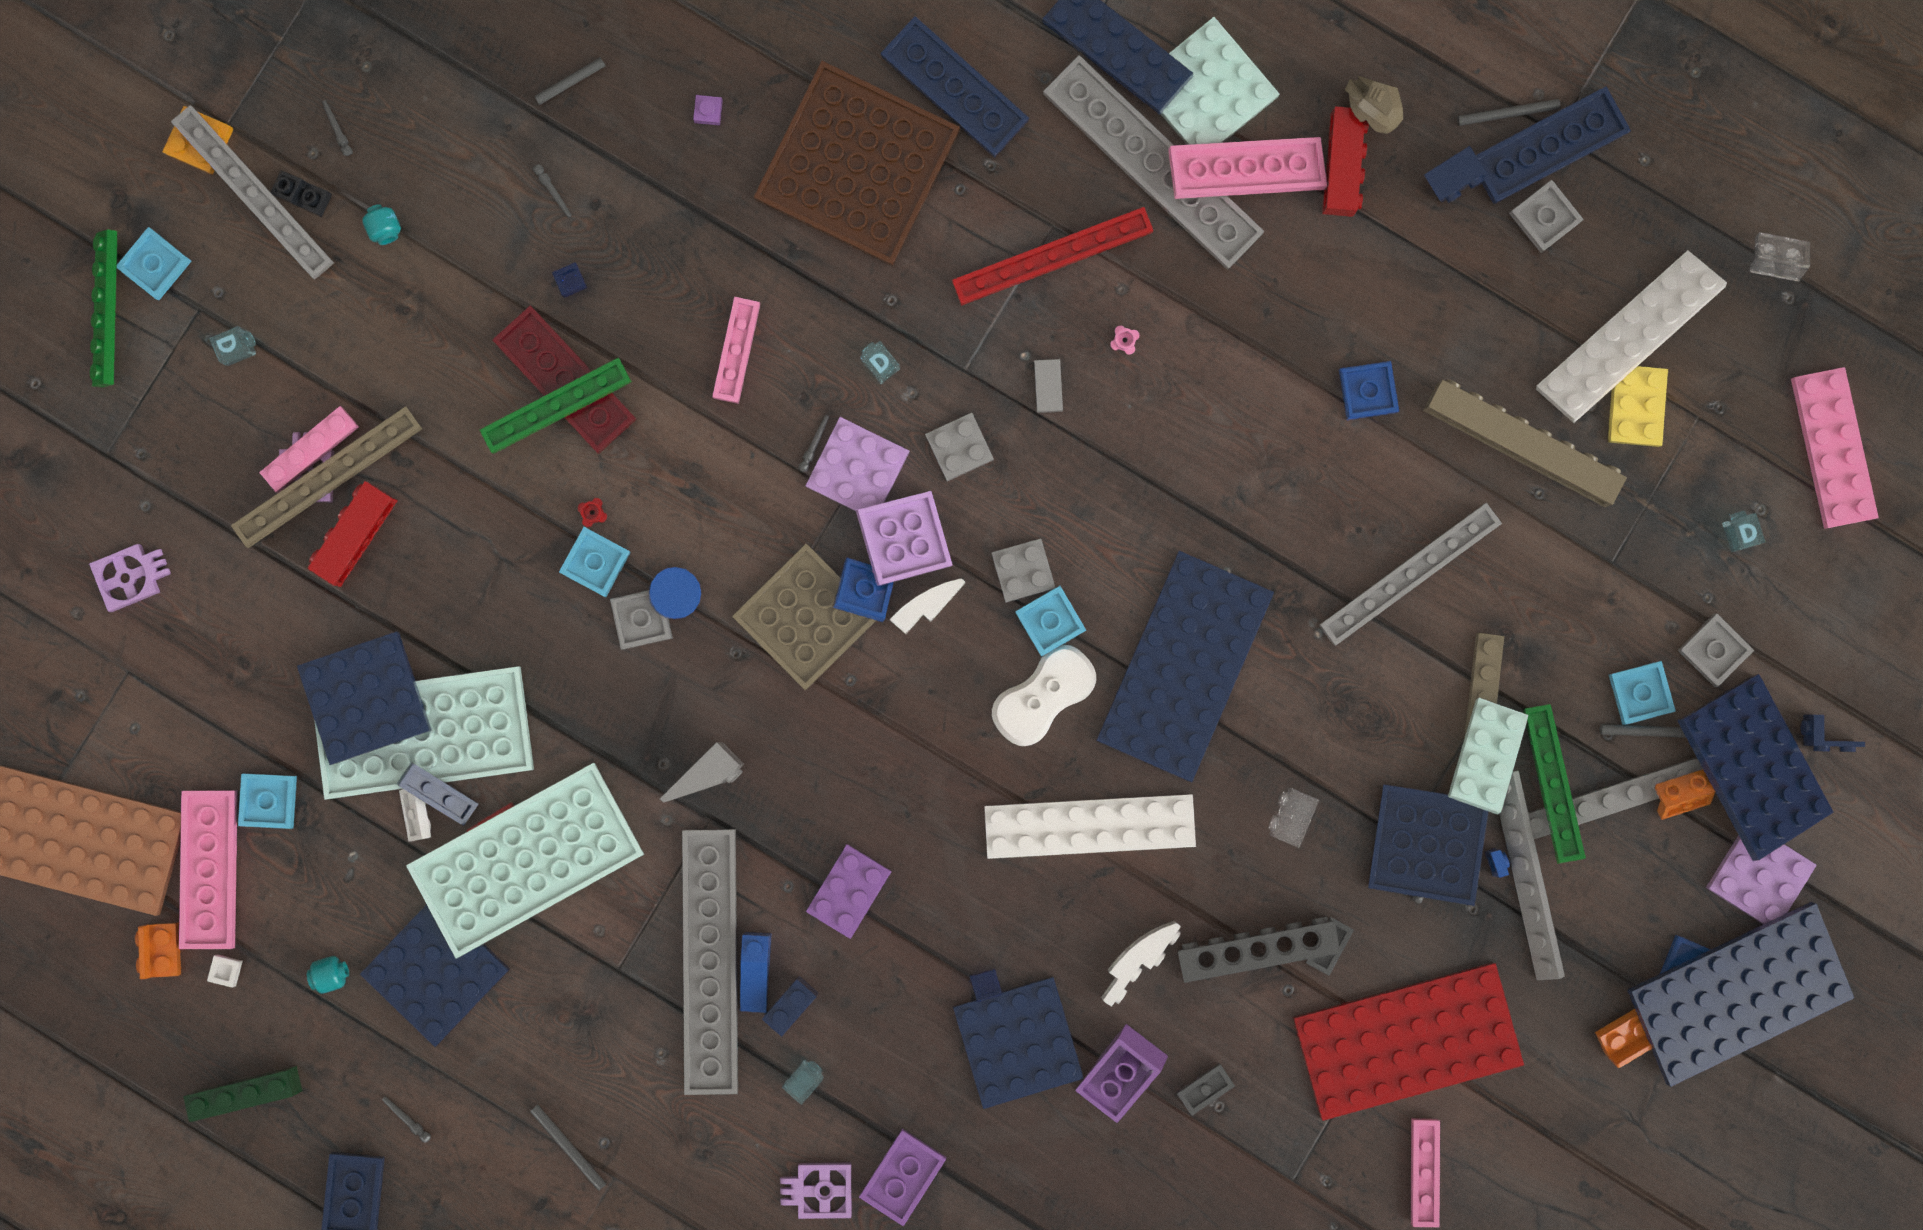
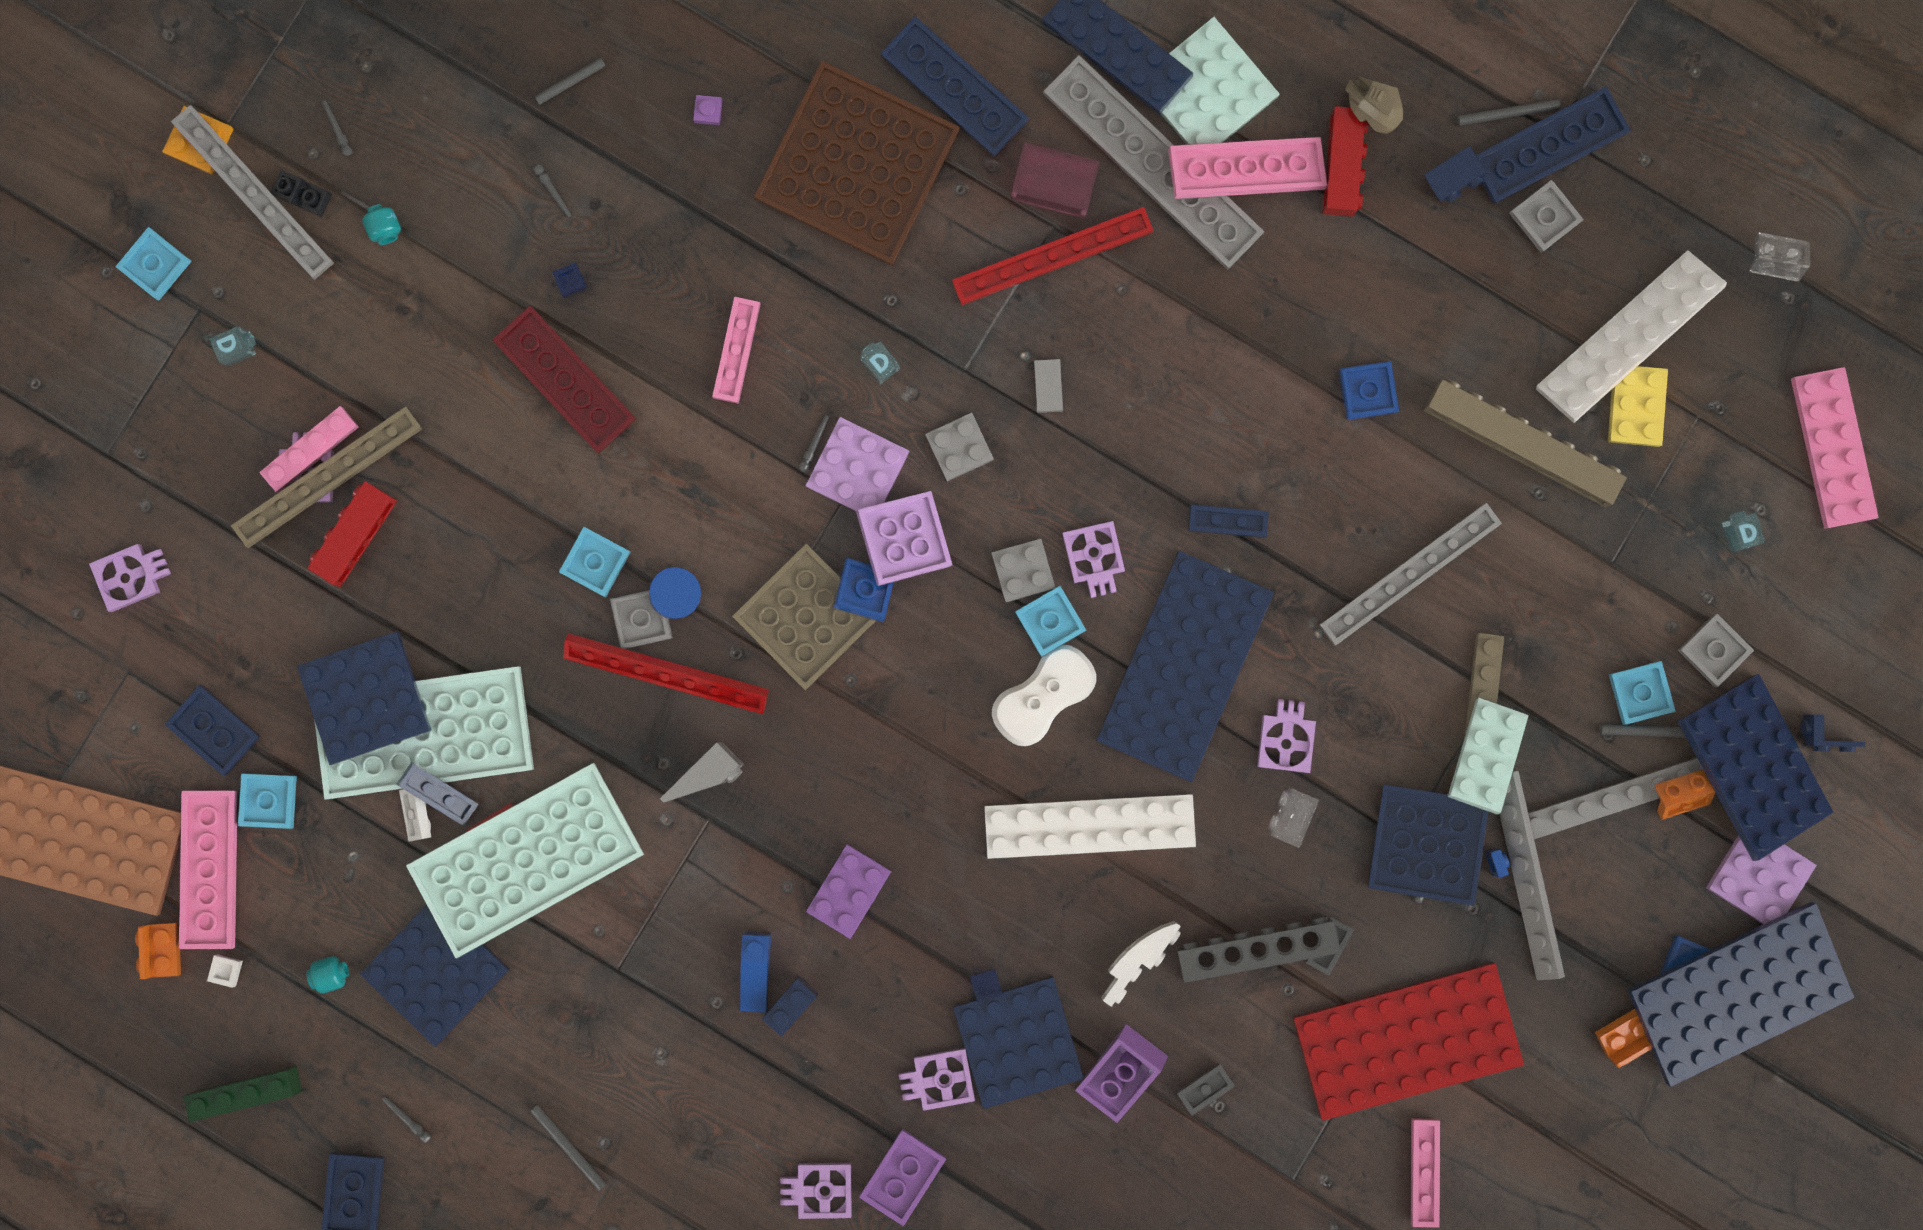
green plate [90,229,117,388] -> none
green plate [480,358,632,454] -> none
red plate [578,498,607,527] -> none
light grey plate [682,829,738,1095] -> none
clear light blue brick [782,1059,824,1105] -> none
white slope [890,579,965,634] -> none
bright pink plate [1110,326,1139,355] -> none
green plate [1523,704,1586,864] -> none
none -> dark blue plate [165,685,261,776]
none -> red plate [563,633,769,714]
none -> lavender piece [898,1048,975,1111]
none -> clear pink brick [1011,142,1100,218]
none -> lavender piece [1062,521,1125,598]
none -> dark blue plate [1188,505,1269,538]
none -> lavender piece [1257,699,1316,773]

